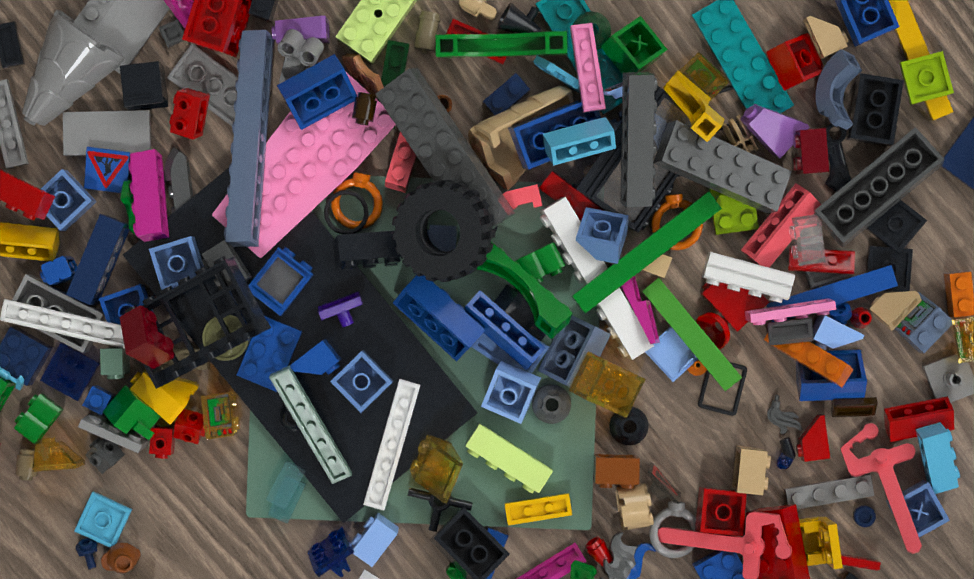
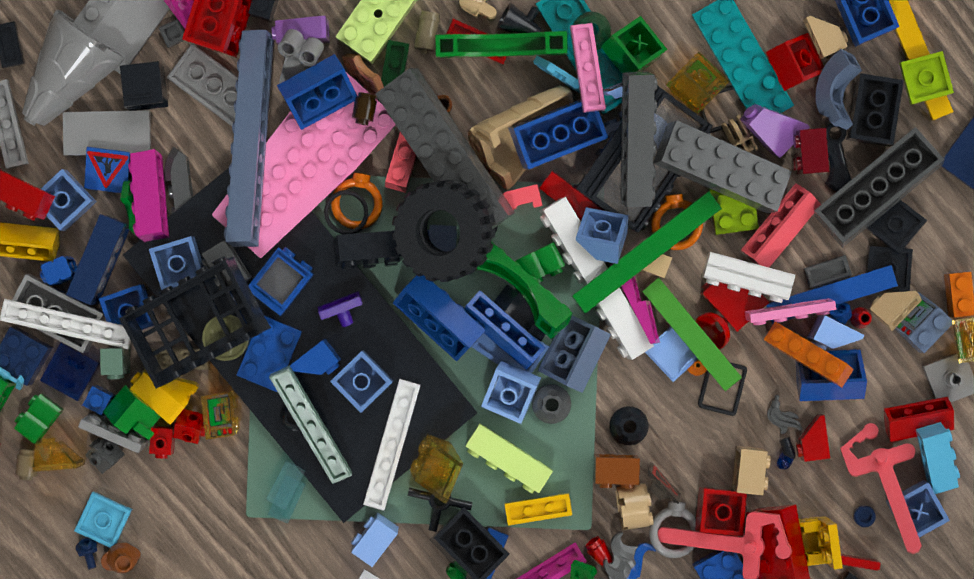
dark red brick [120,305,174,369] -> none
red brick [169,88,210,140] -> none
clear blue plate [307,527,354,577] -> none
dark blue brick [483,73,530,116] -> none
medium azure brick [543,117,616,166] -> none
clear yellow brick [569,351,646,418] -> none
yellow arch [663,70,725,142] -> none
dark grey tile [768,318,814,345] -> none
light grey plate [784,474,874,509] -> none
red tile [788,248,855,274] -> none
clear brick [789,214,826,266] -> none
dark brown tile [831,397,878,417] -> none

